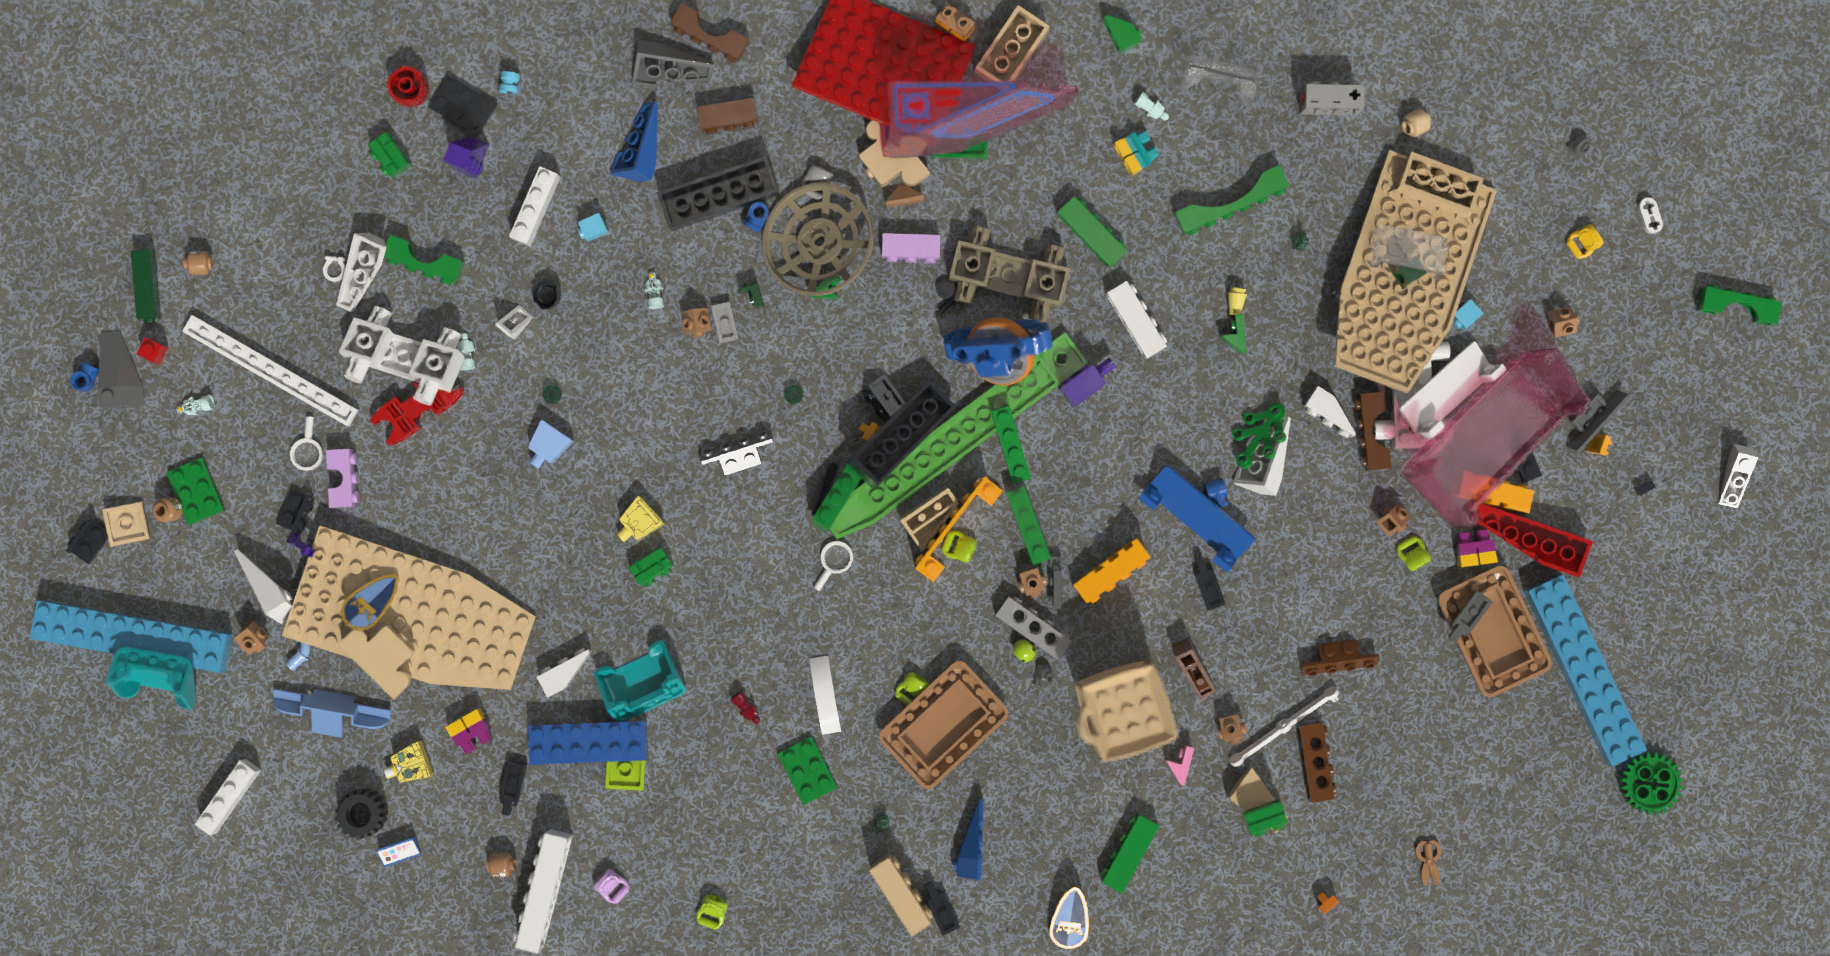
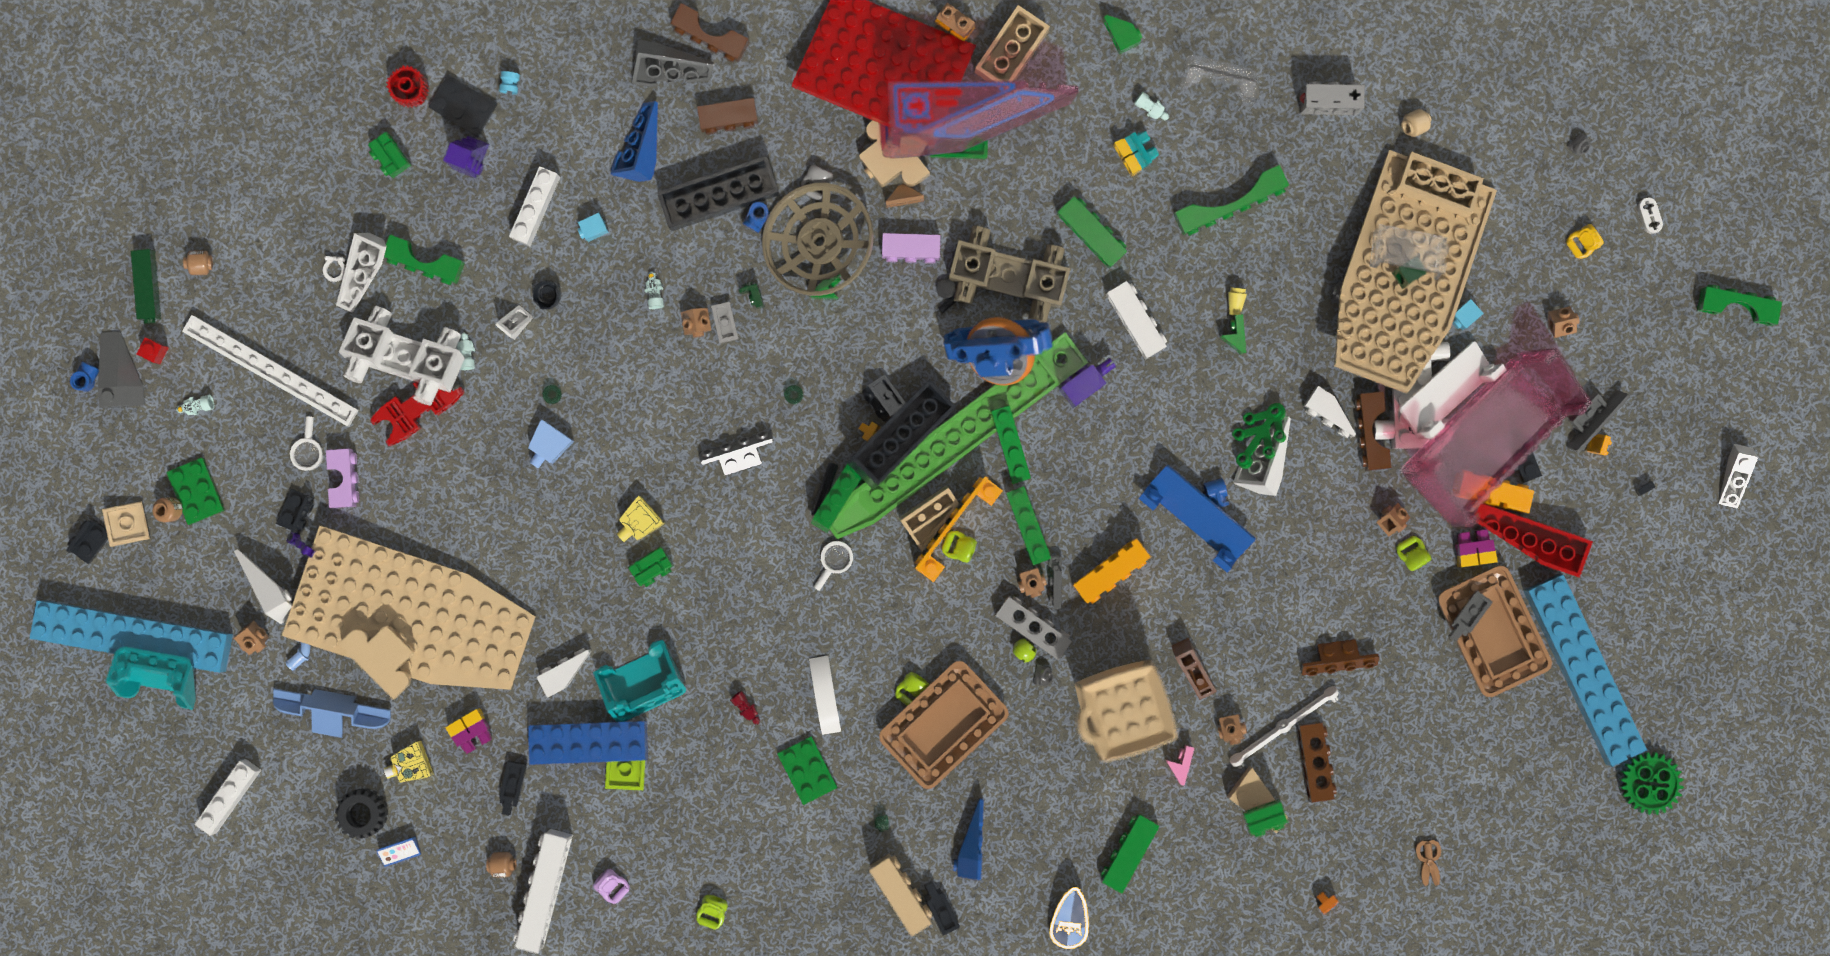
shield [341,574,399,631] -> none
black hinge [1194,556,1226,611] -> none
clear green plate [1291,232,1309,251] -> none

